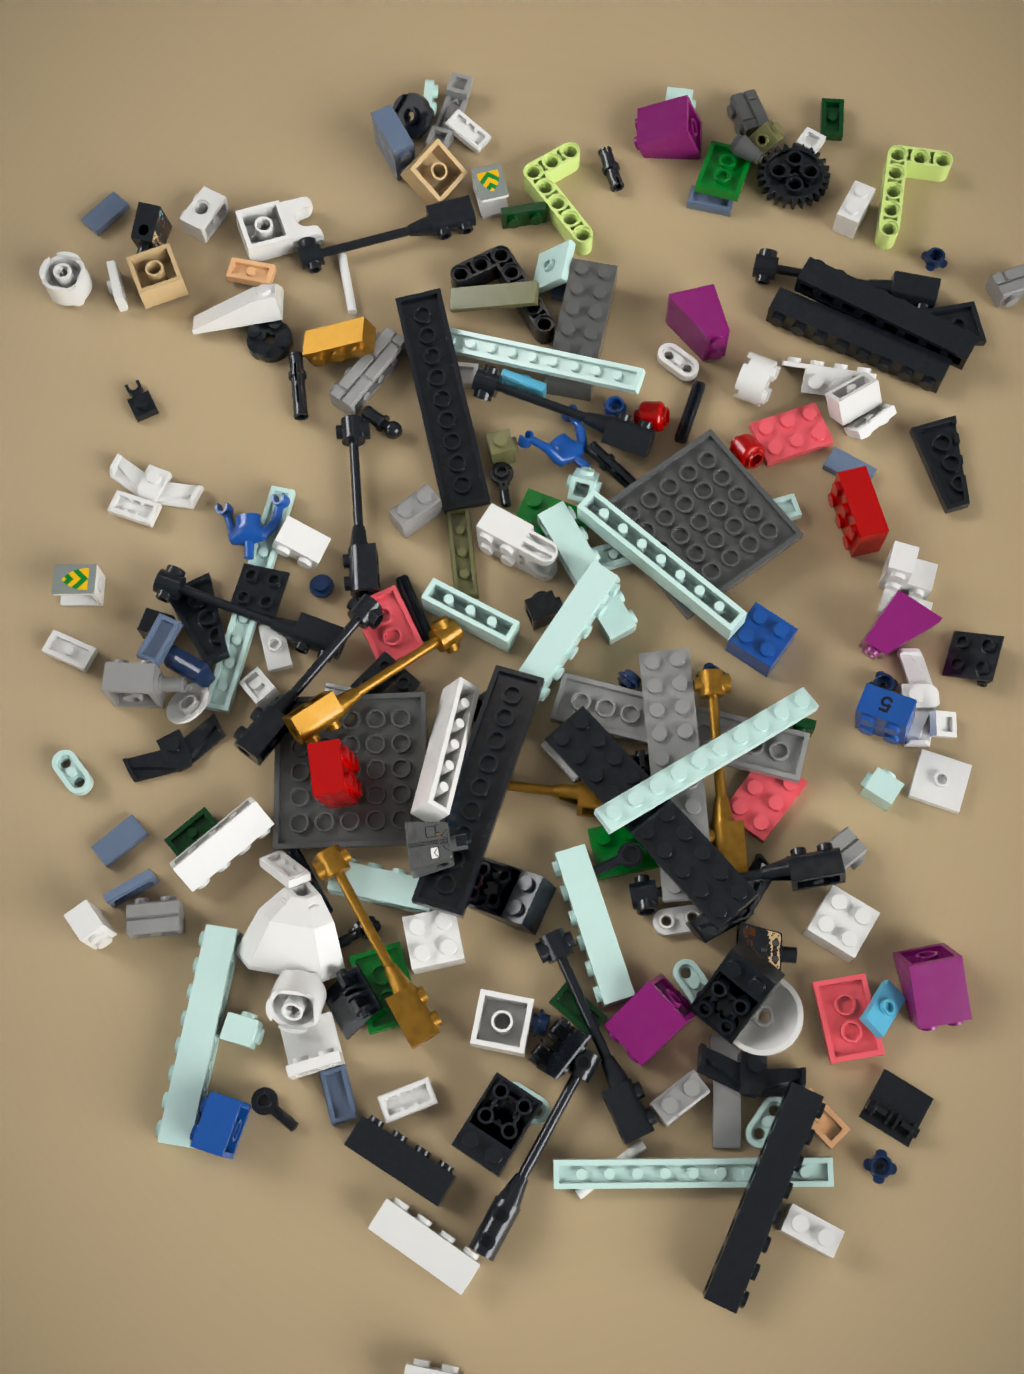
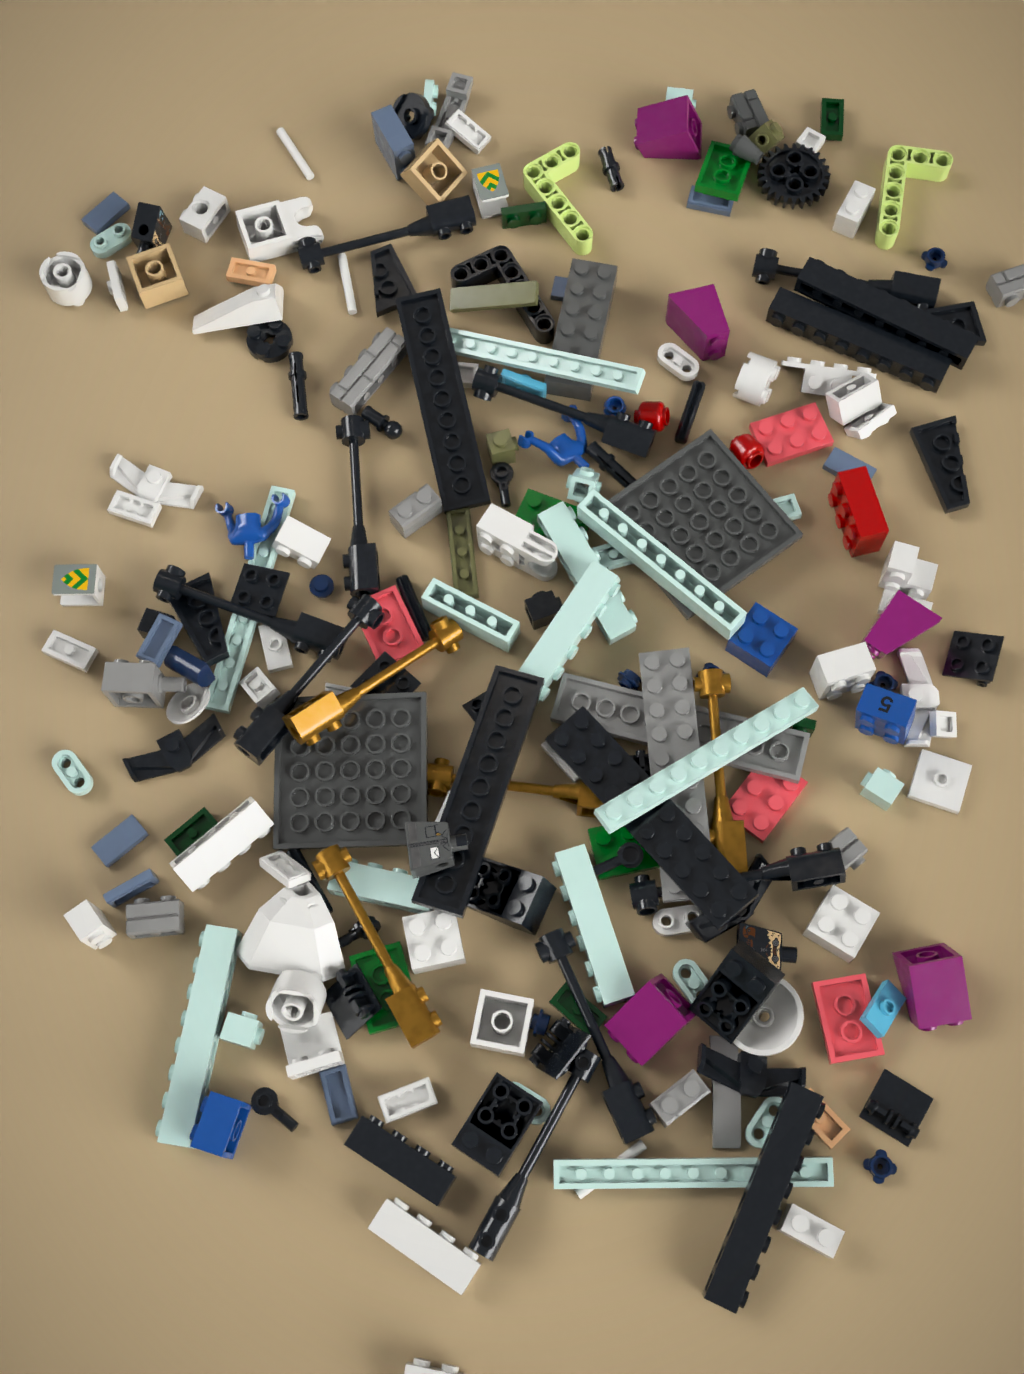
black plate [124,379,159,422] -> none
brick [303,317,376,367] -> none
red brick [307,739,363,809] -> none
white brick [410,677,480,822] -> none
light aqua plate [533,239,576,295] -> none
none -> light aqua plate [90,223,132,258]
none -> white bar [276,127,314,180]
none -> black wing [370,244,416,318]
none -> white brick [809,642,876,700]

